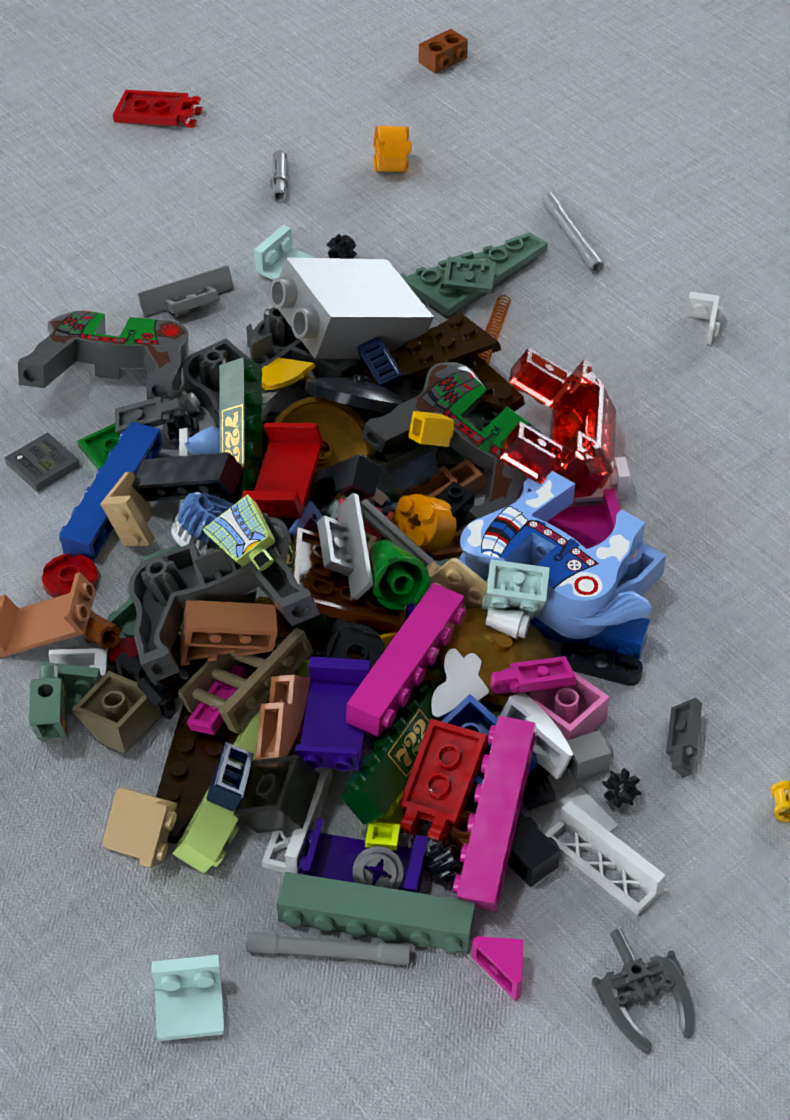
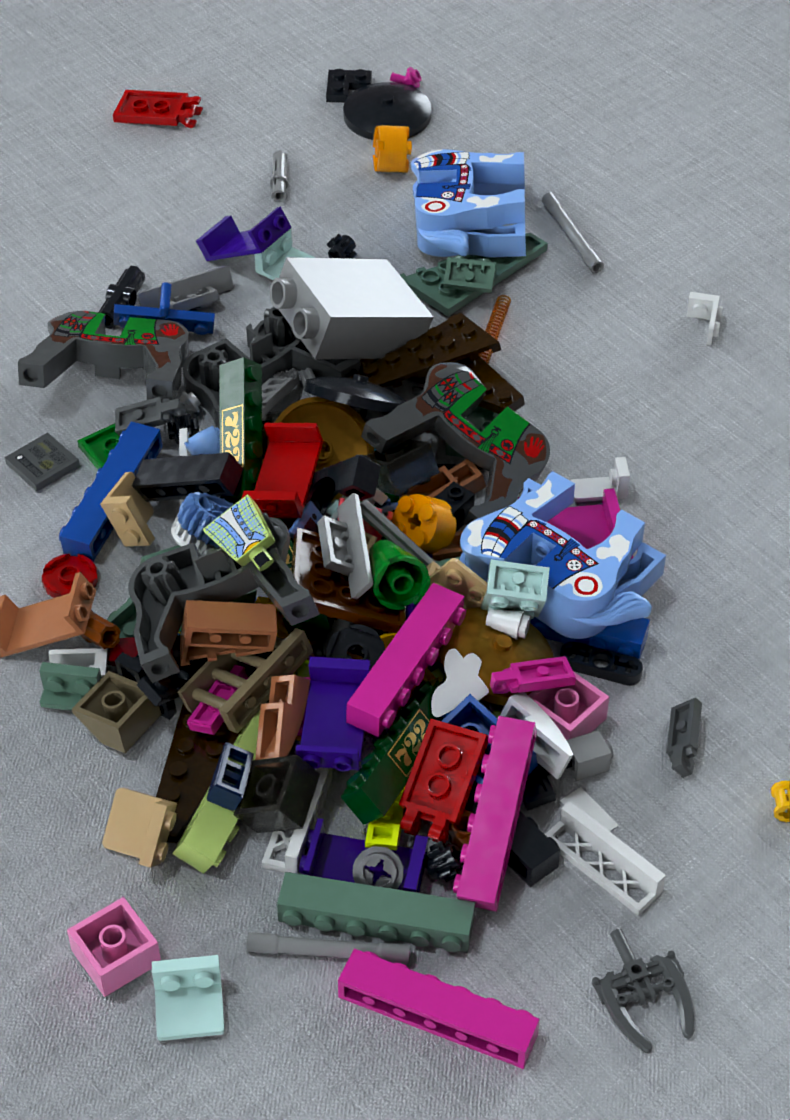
sand green torso [29,665,68,739] -> none
yellow piece [262,358,315,390] -> none
dark blue slope [357,337,403,387] -> none
yellow brick [408,411,454,447] -> none
dark orange brick [419,29,468,73] -> none
dark pink slope [471,936,524,1001] -> none
clear red wedge [500,347,616,498] -> none
black gear [602,768,641,808] -> none
none -> bright pink brick [67,897,161,997]
none -> black piece [98,265,145,329]
none -> blue plate [114,282,215,335]
none -> dark purple panel [196,206,292,261]
none -> black plate [326,69,372,103]
none -> dark pink brick [338,948,540,1069]
none -> black dish [343,82,431,140]
none -> dark pink plate [390,67,422,88]
none -> light blue animal [411,149,526,257]

